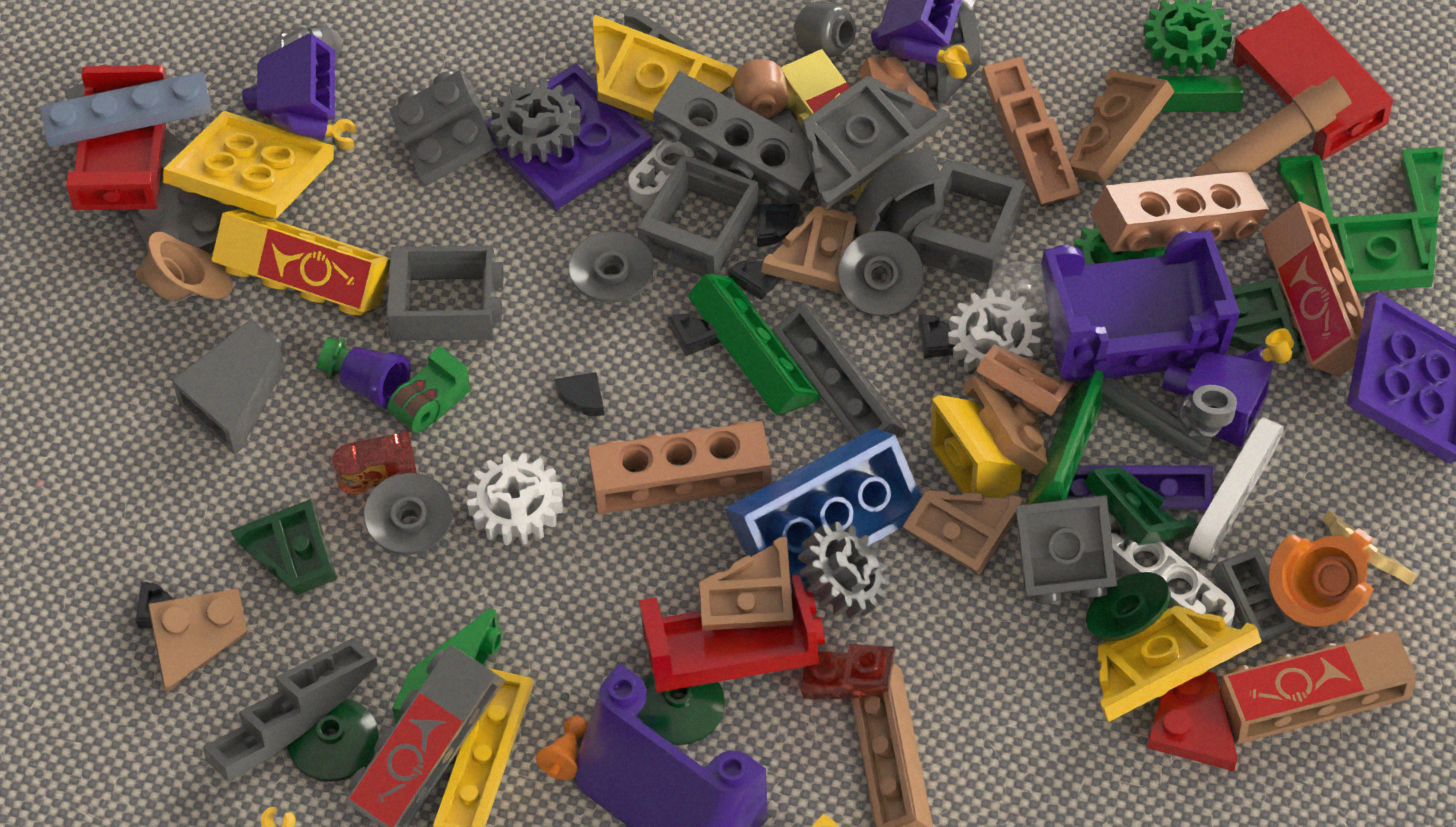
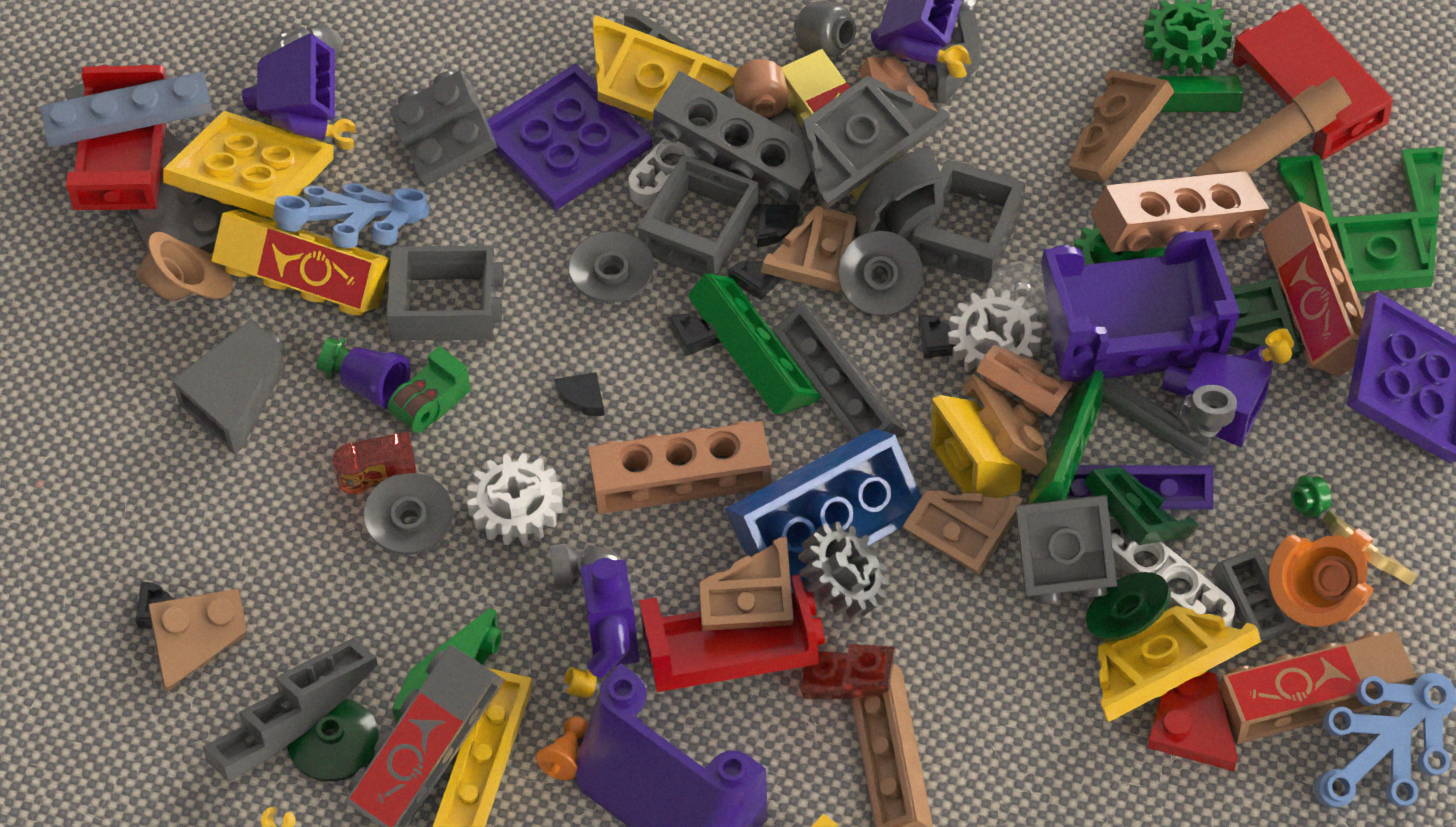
dark green wing [231,499,338,596] -> none
dark grey gear [491,80,581,163] -> none
dark green dish [636,671,725,745] -> none
nougat slope [981,56,1080,207] -> none
white beam [1189,417,1284,561] -> none
none -> medium blue plant [274,183,430,248]
none -> dark purple torso [549,544,640,698]
none -> green plate [1291,475,1332,518]
none -> medium blue plant [1314,673,1456,808]

